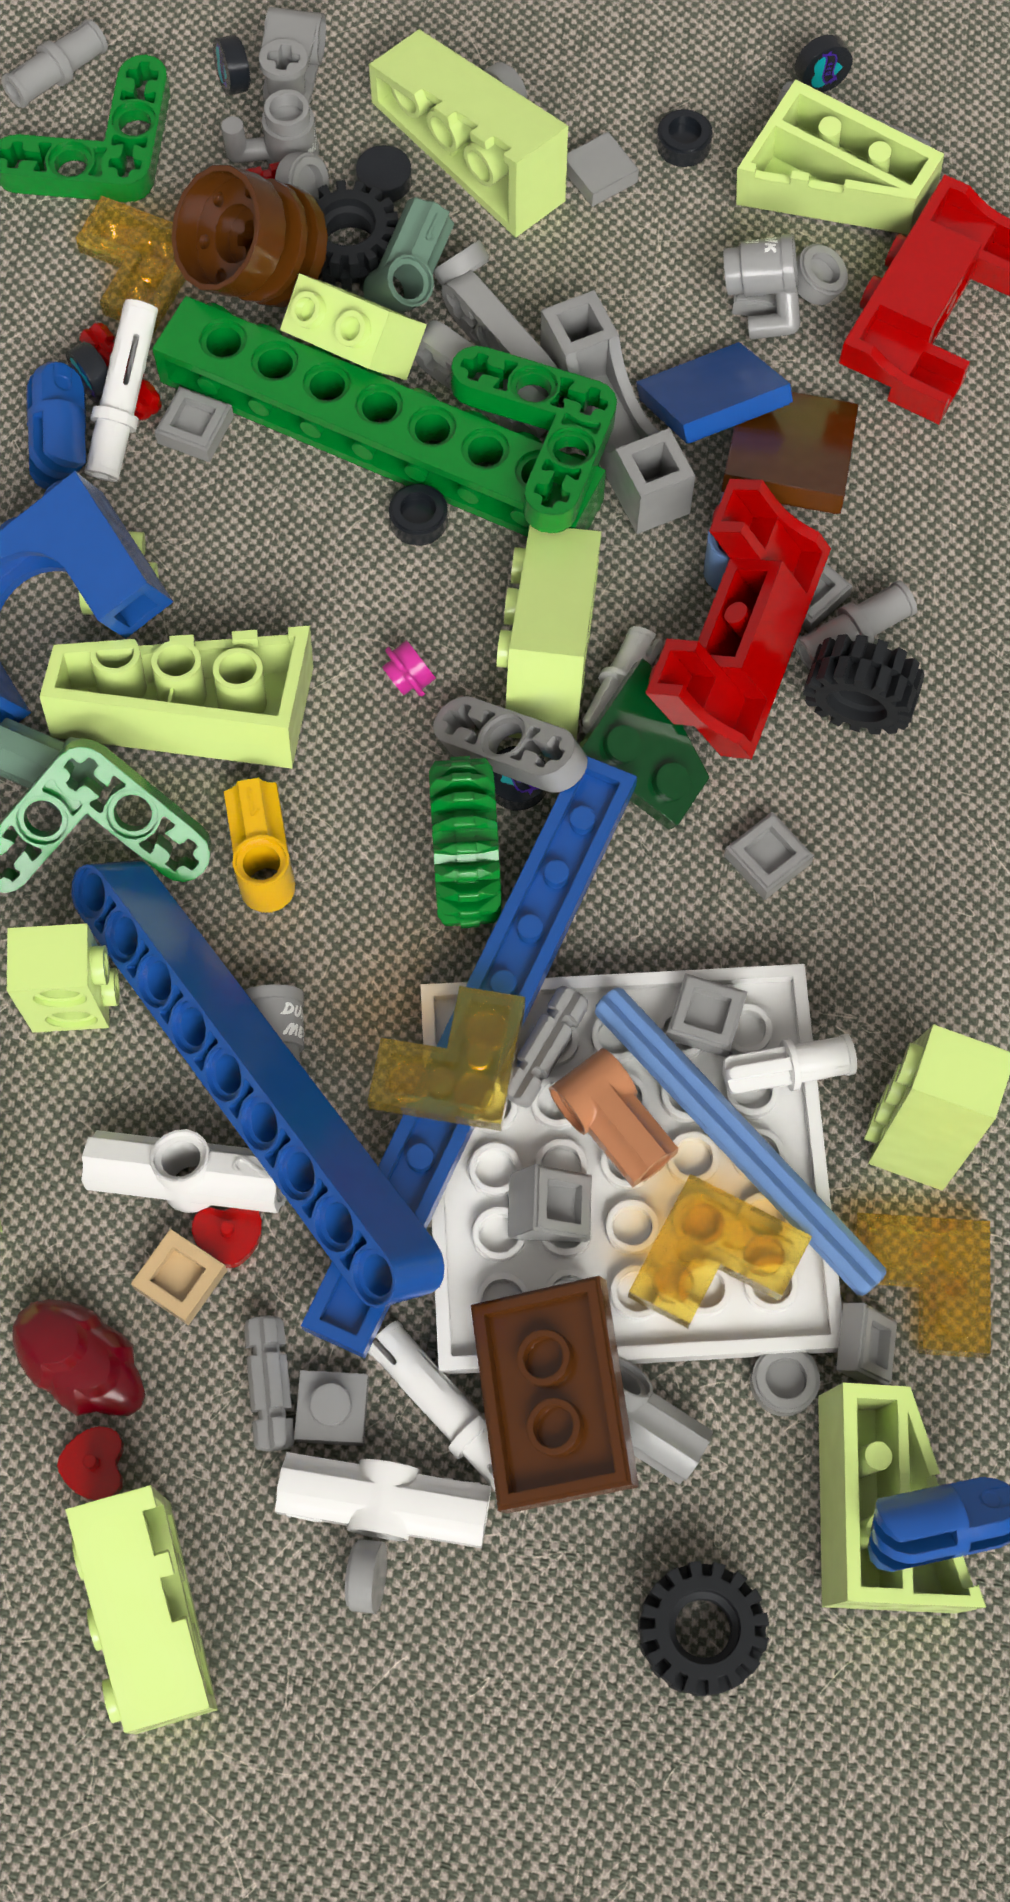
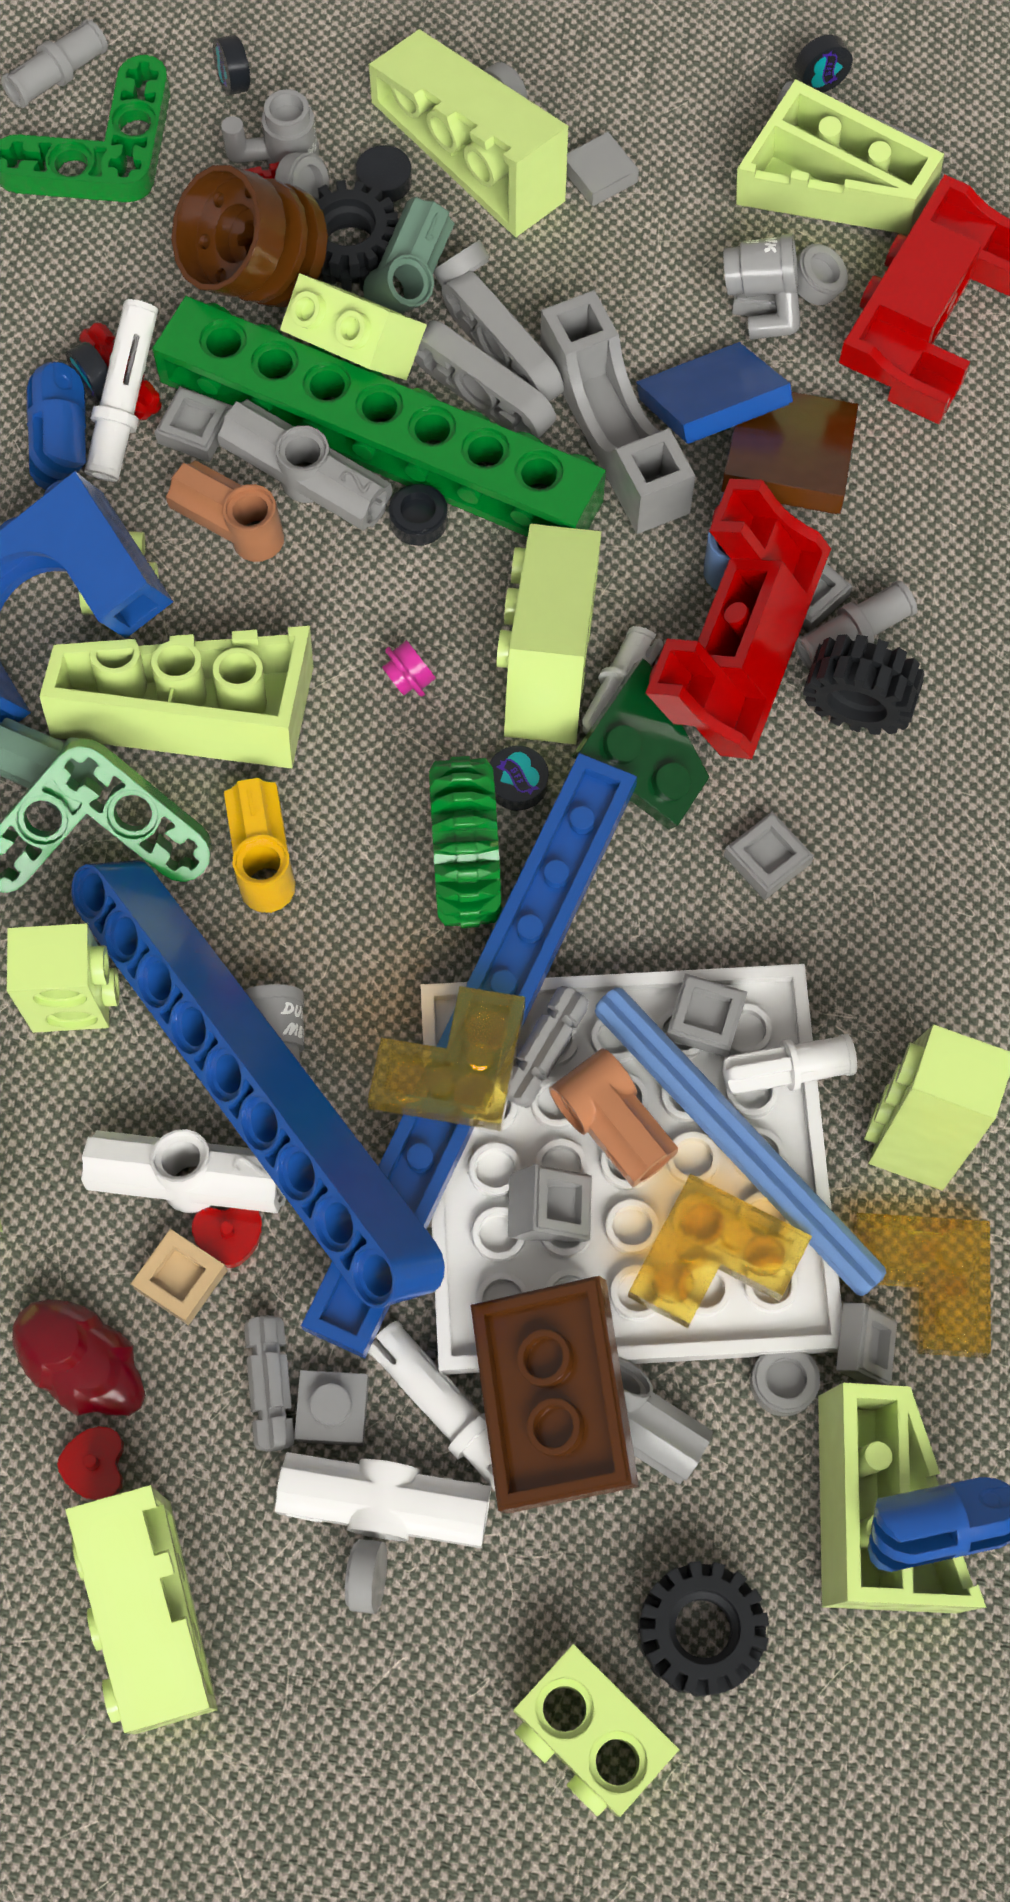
clear yellow plate [76,196,186,334] -> none
light grey piece [259,7,326,105] -> none
light grey beam [433,696,588,793] -> none
green beam [451,346,617,533] -> none
black tile [656,109,713,167] -> none
none -> nougat piece [166,460,284,562]
none -> light grey piece [218,399,392,531]
none -> yellowish green brick [513,1644,679,1817]

